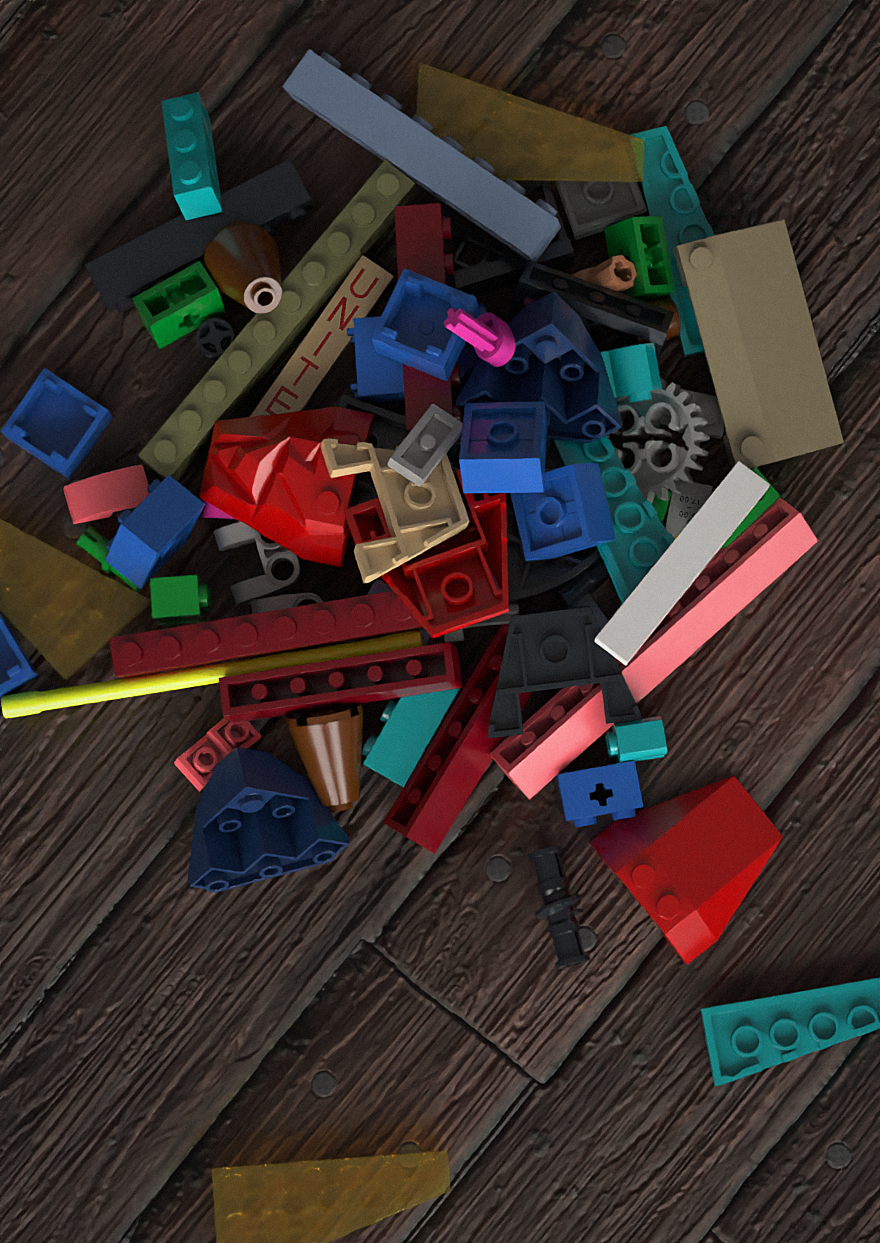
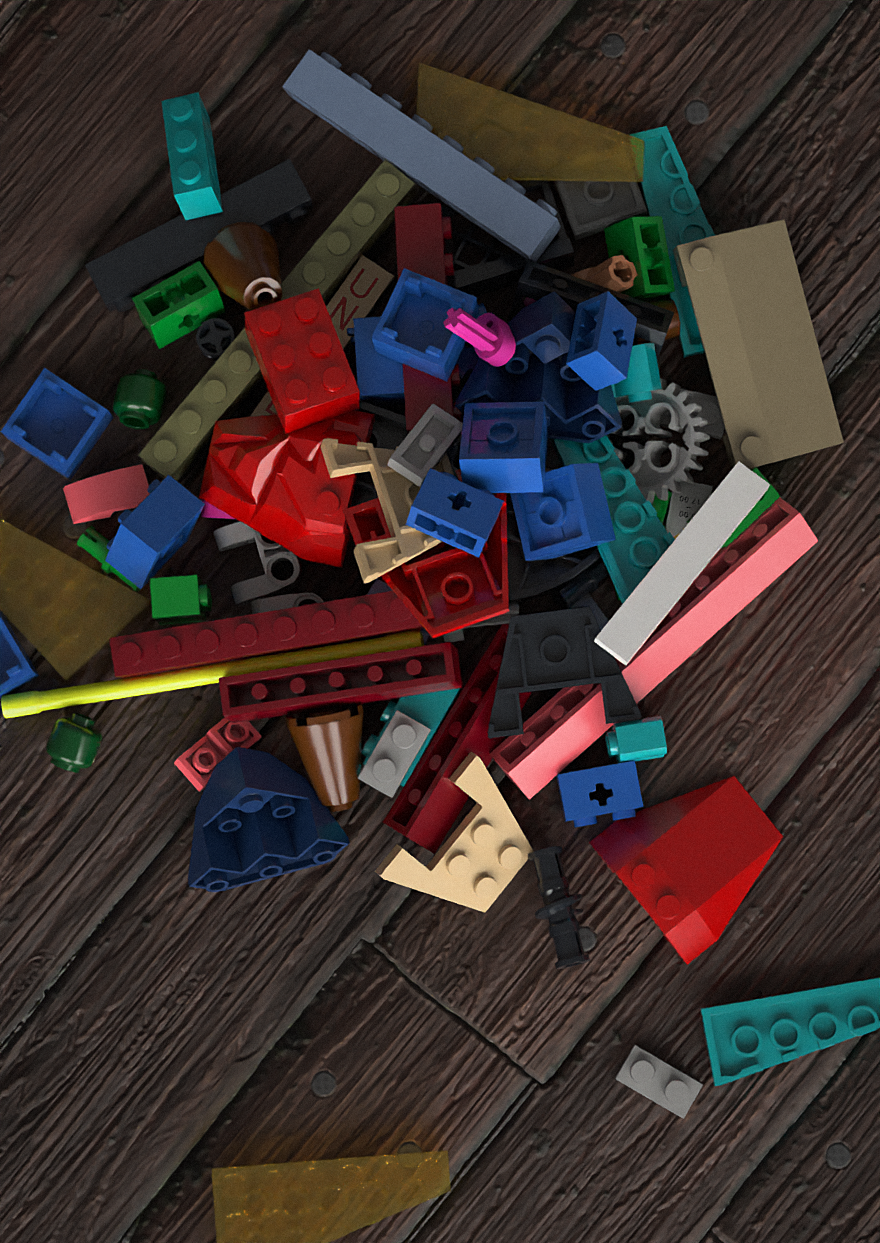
none -> dark green head [45,712,103,773]
none -> dark green head [113,369,167,430]
none -> red brick [244,288,360,434]
none -> light grey plate [358,710,431,798]
none -> tan wing [375,752,534,912]
none -> blue brick [406,468,504,558]
none -> blue brick [566,291,637,391]
none -> light grey plate [615,1044,703,1119]

